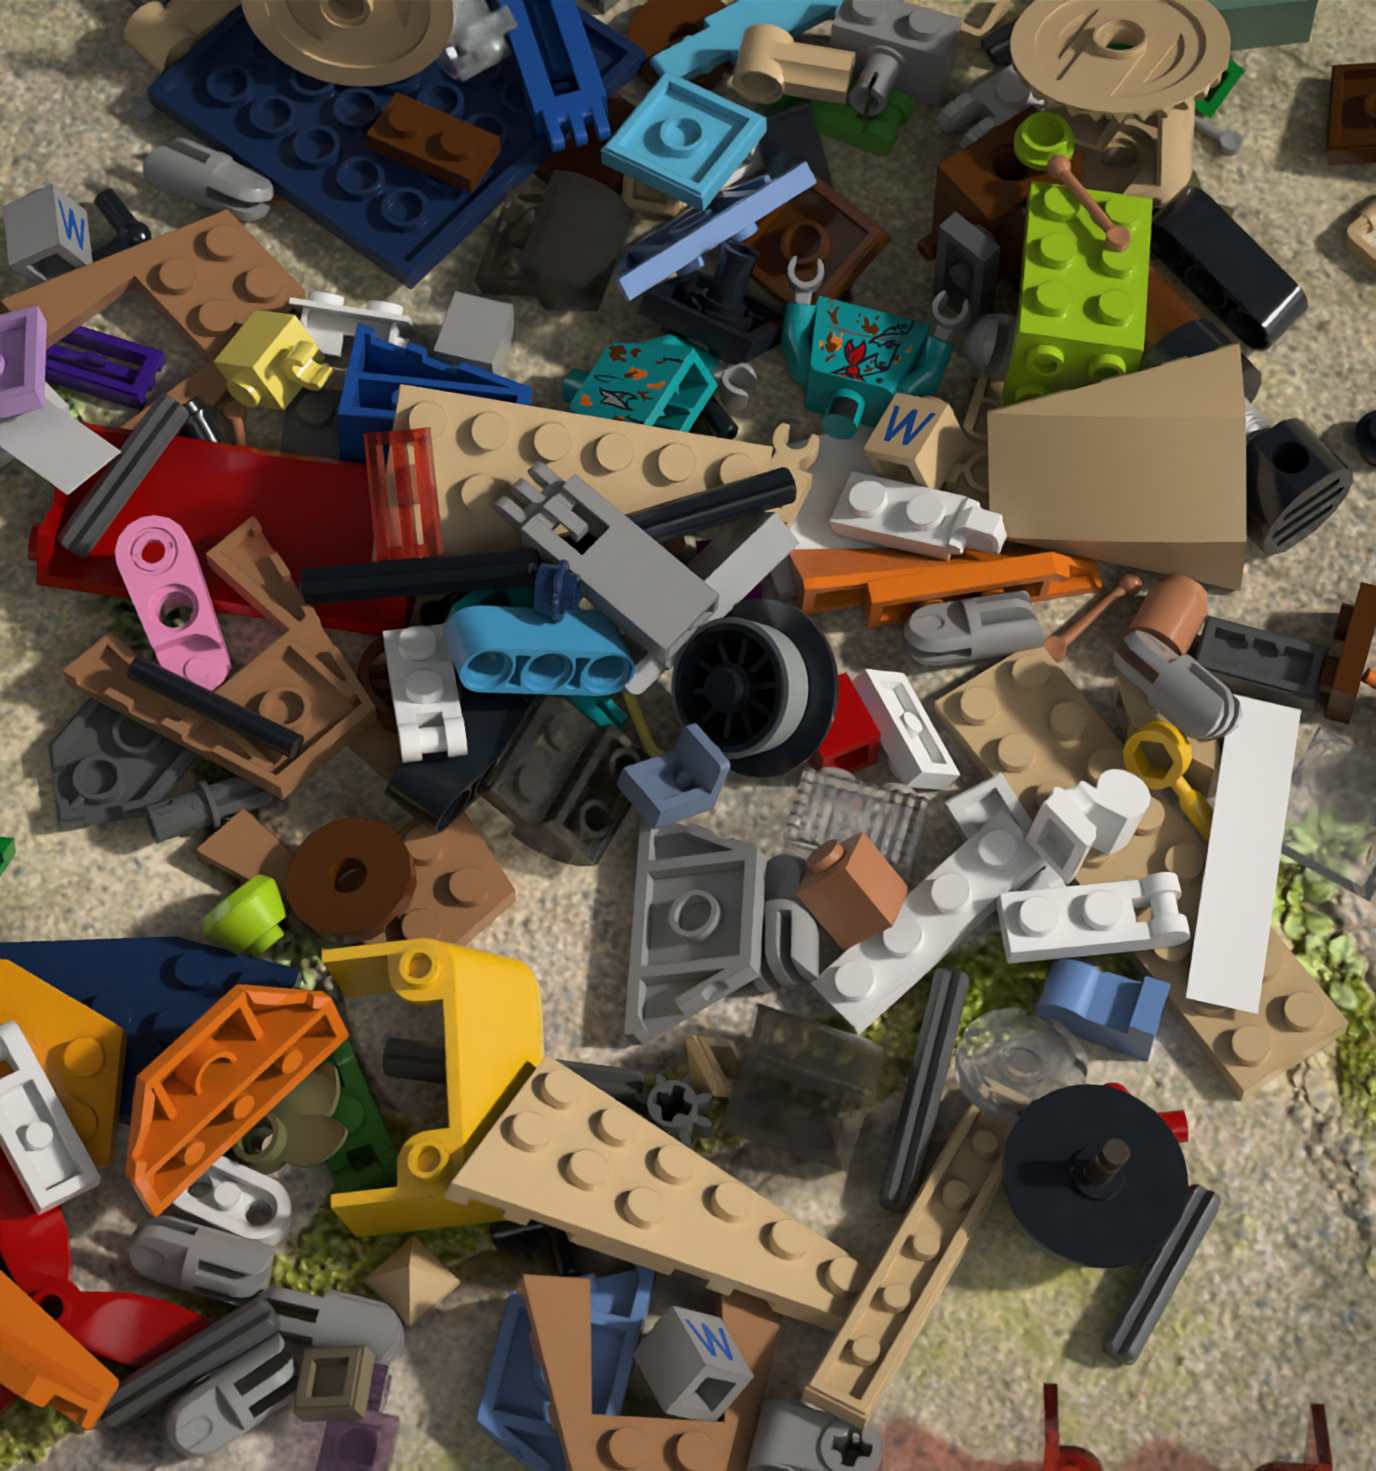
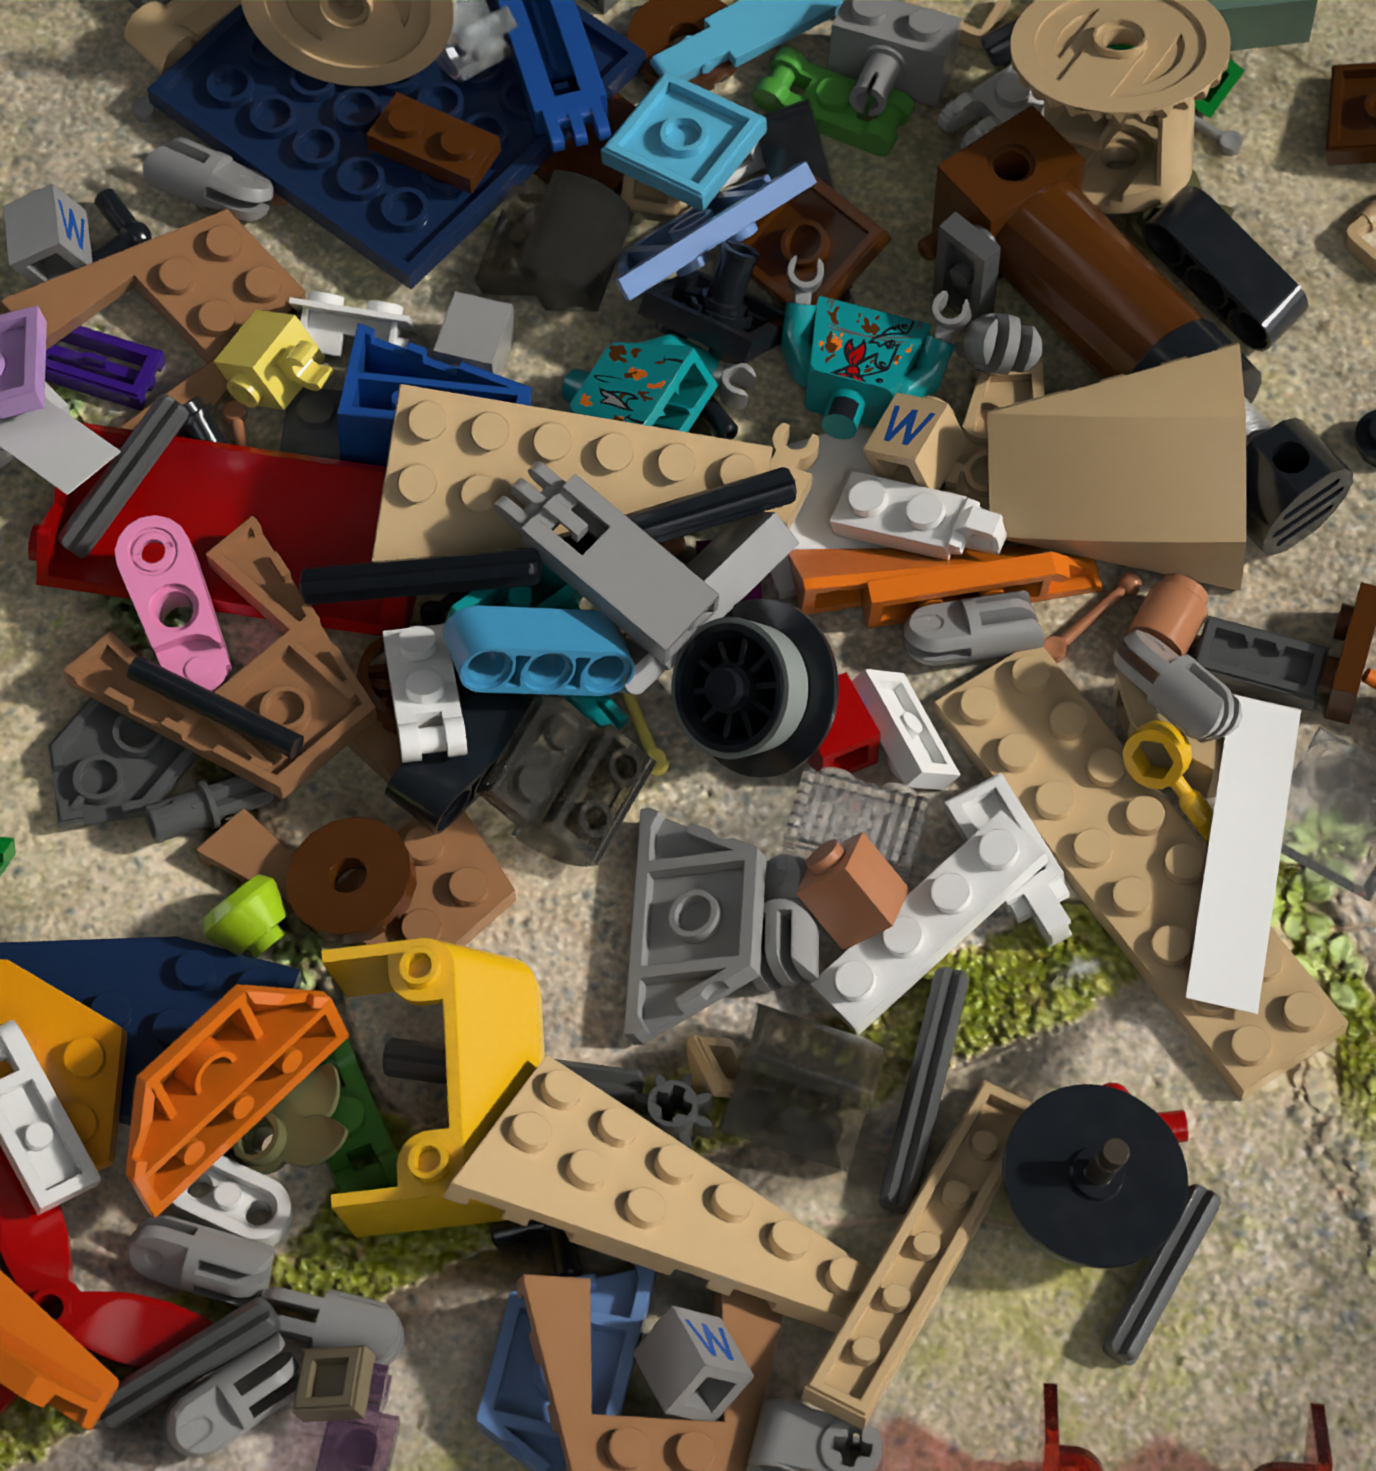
clear red tile [363,427,444,561] -> none
tan slope [364,1235,460,1329] -> none
dark blue plate [533,559,581,623] -> none
sand blue bracket [616,723,730,830] -> none
tan piece [731,24,855,105] -> none
clear tile [955,1007,1088,1124] -> none
white plate [996,872,1190,964] -> none
lime bracket [1001,181,1153,407] -> none
lime plate [1013,111,1075,171] -> none
white leg [1025,769,1151,884] -> none
medium blue leg [1036,959,1171,1062] -> none
nougat hinge [1047,155,1131,253] -> none

